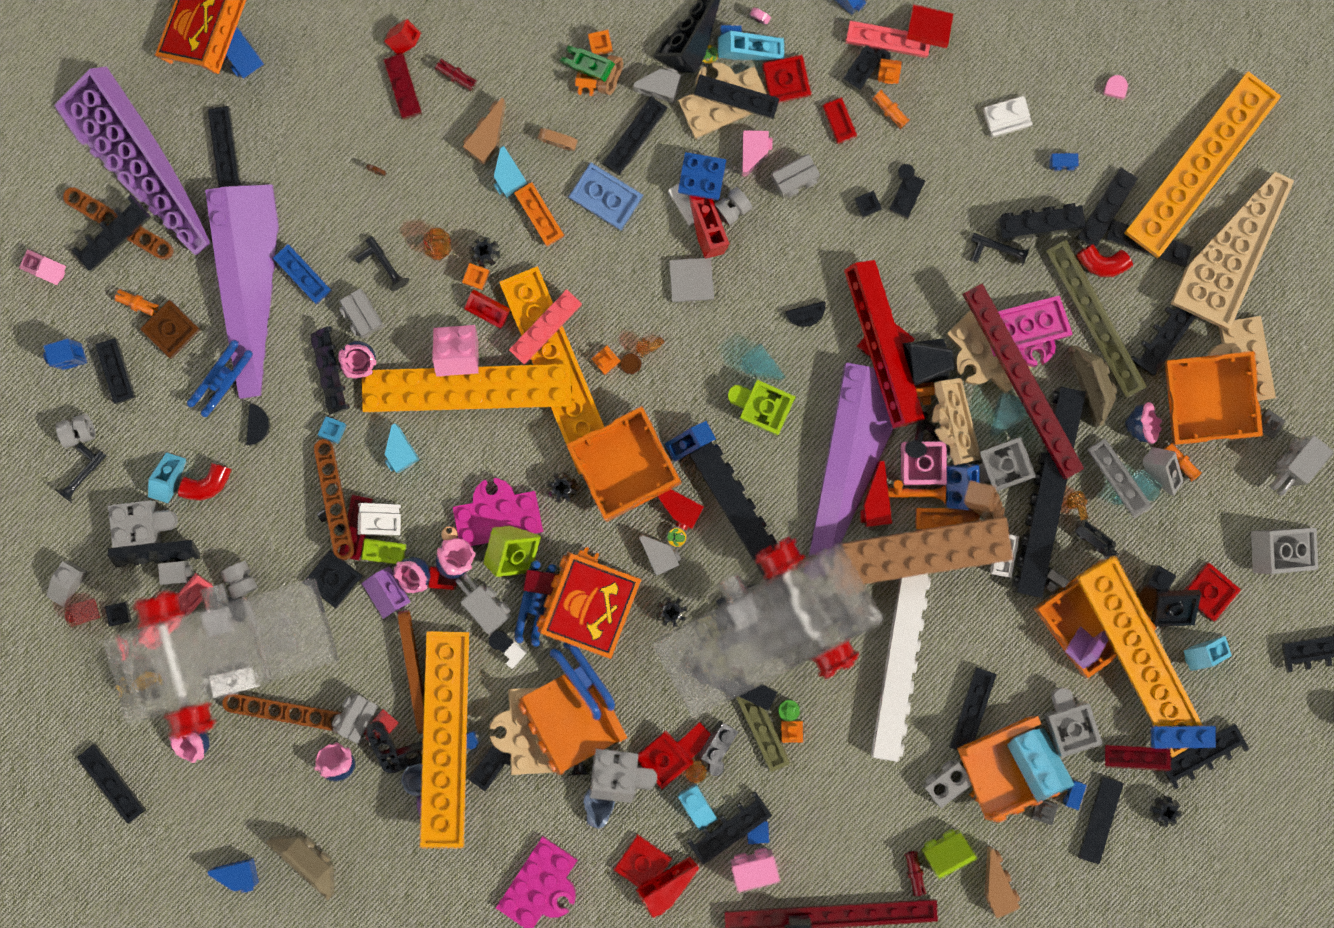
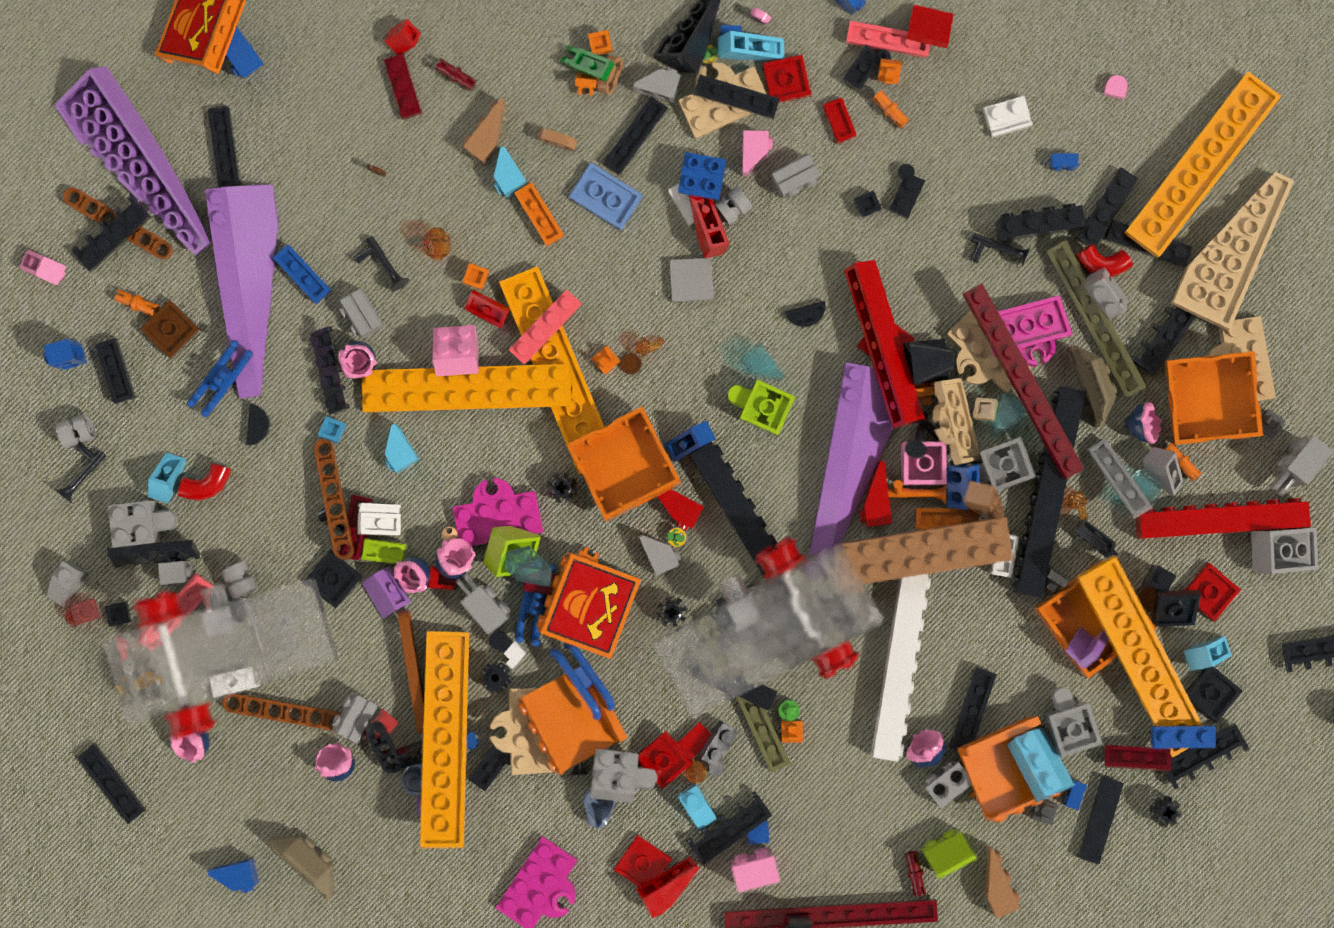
black piece [469,237,500,268] -> none
none -> black brick [481,661,512,693]
none -> clear light blue slope [505,546,552,586]
none -> bright pink hair [906,729,946,768]
none -> tan plate [972,397,999,422]
none -> light grey brick [1085,268,1128,319]
none -> red brick [1135,498,1311,539]
none -> black tile [1185,666,1243,723]

